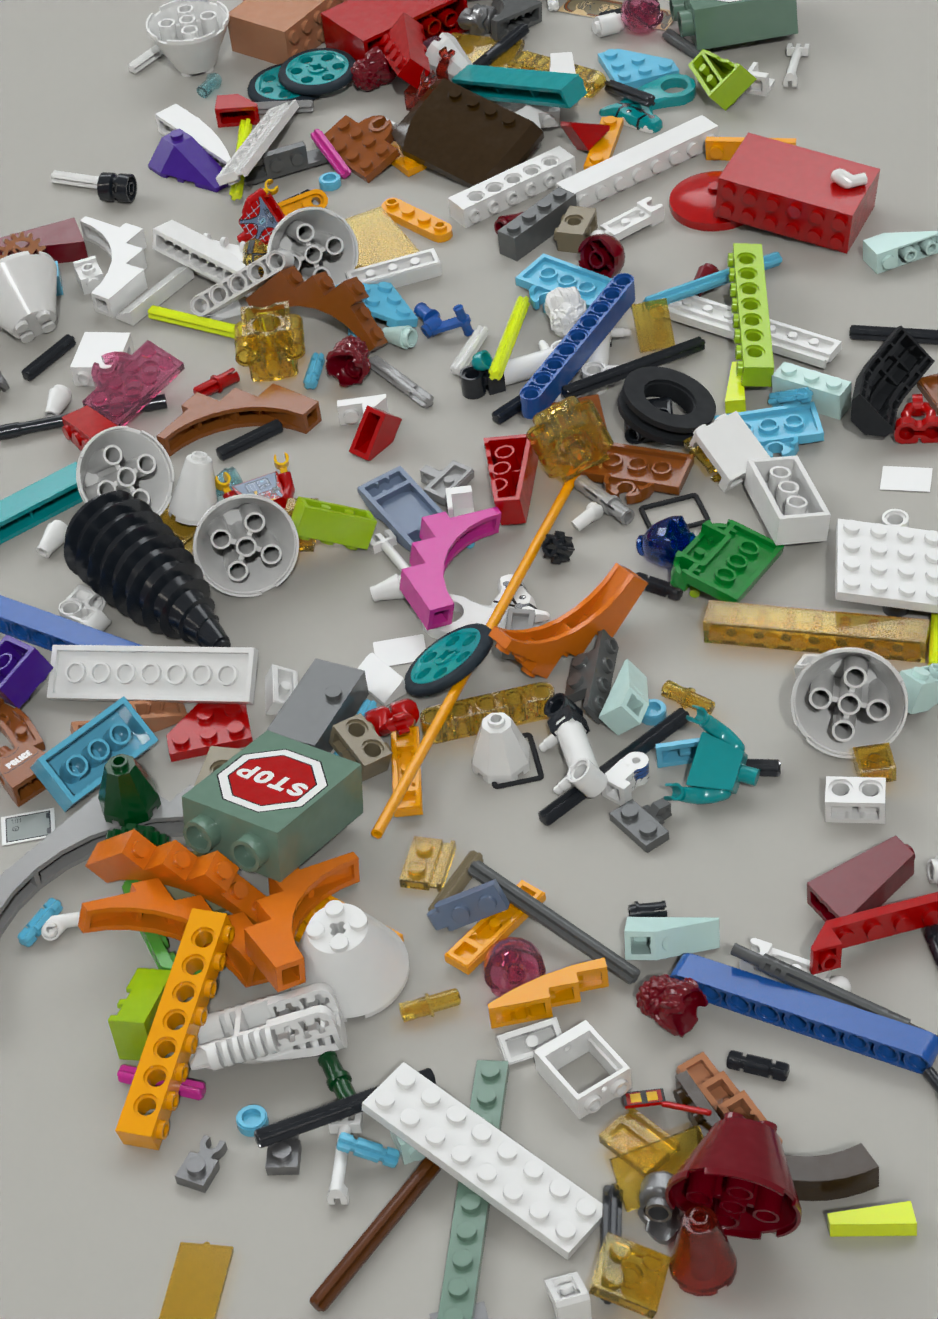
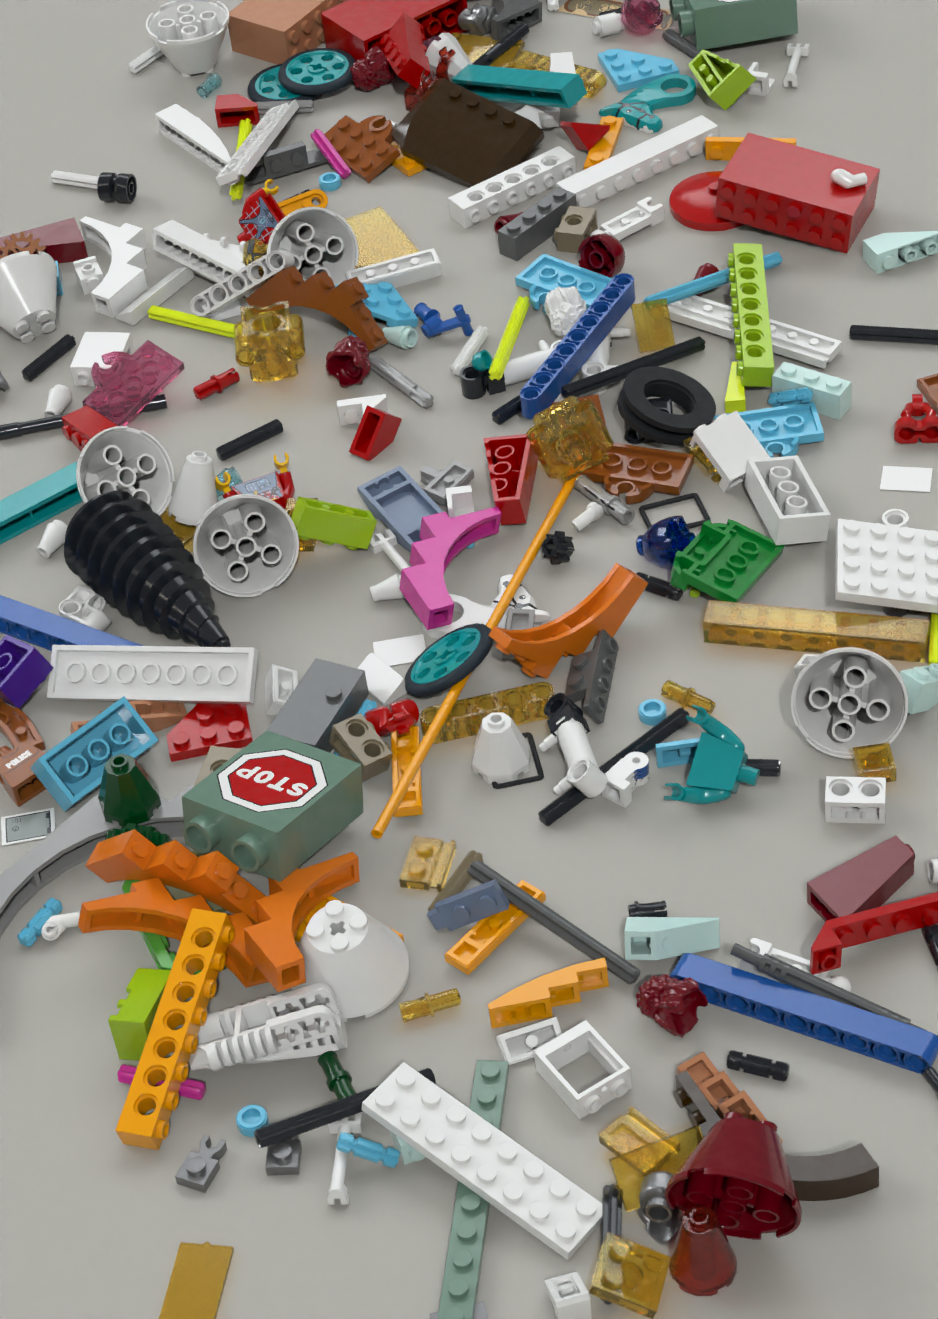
dark purple wedge [148,128,230,193] -> none
dark orange arch [157,383,322,457] -> none
medium azure axle [303,352,325,389] -> none
reddish brown axle [309,1157,442,1312] -> none
light orange plate [381,197,453,243] -> none
clear pink cylinder [483,937,546,997] -> none
light aqua slope [598,659,649,736] -> none
black axle [604,80,655,107] -> none
dark grey hinge [609,797,672,853] -> none
red piece [623,1088,712,1116] -> none
neon yellow piece [827,1201,917,1237] -> none
black piece [851,326,935,436] -> none

